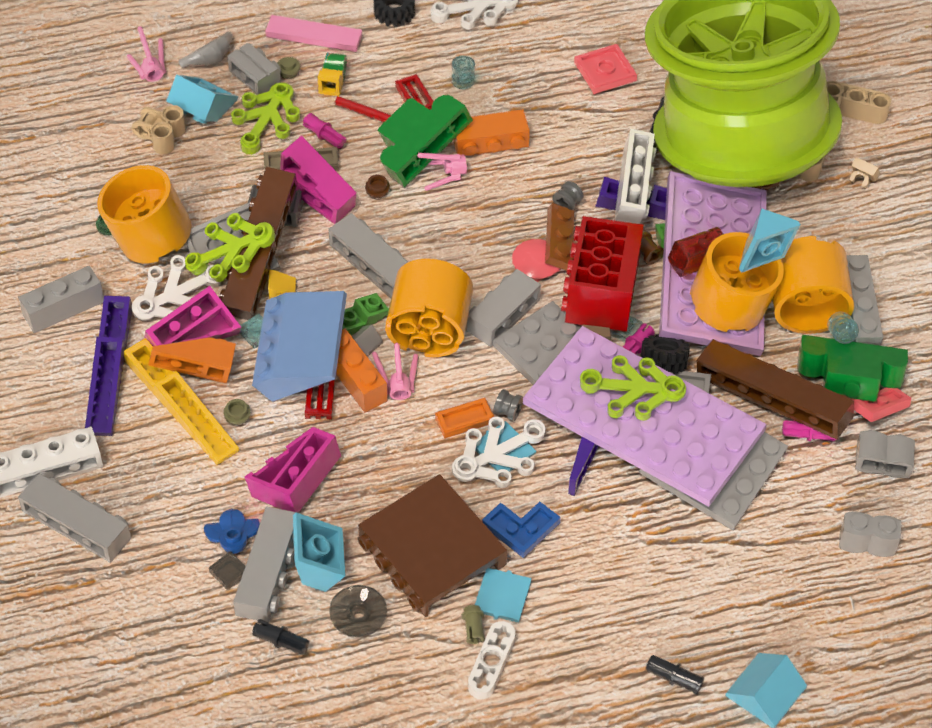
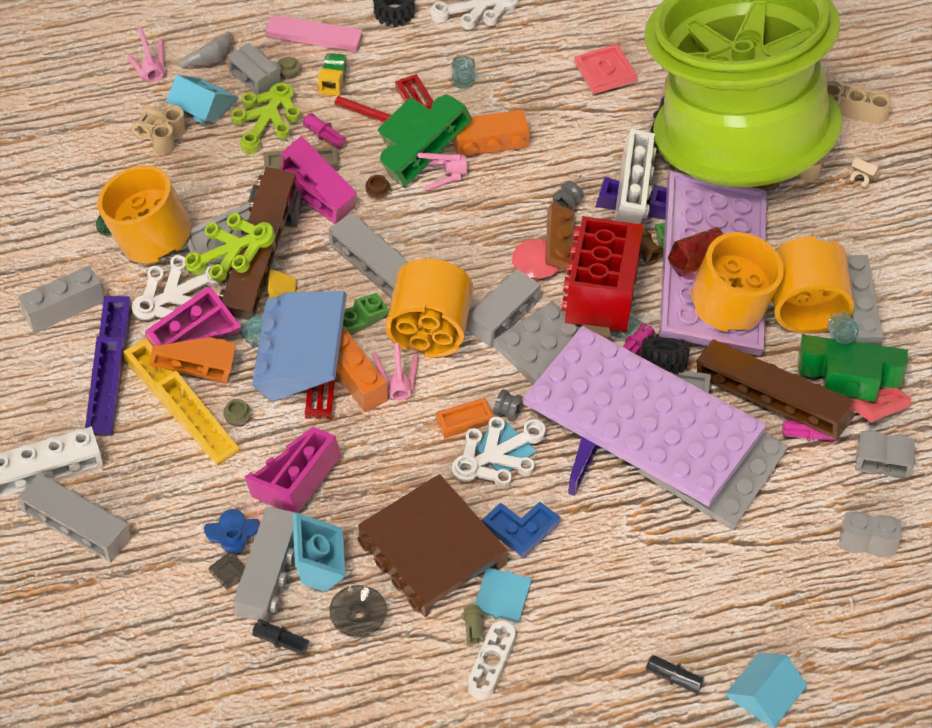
light grey slope [352,324,382,356] -> none
lime plant [580,355,686,421] -> none
medium azure slope [739,209,801,272] -> none

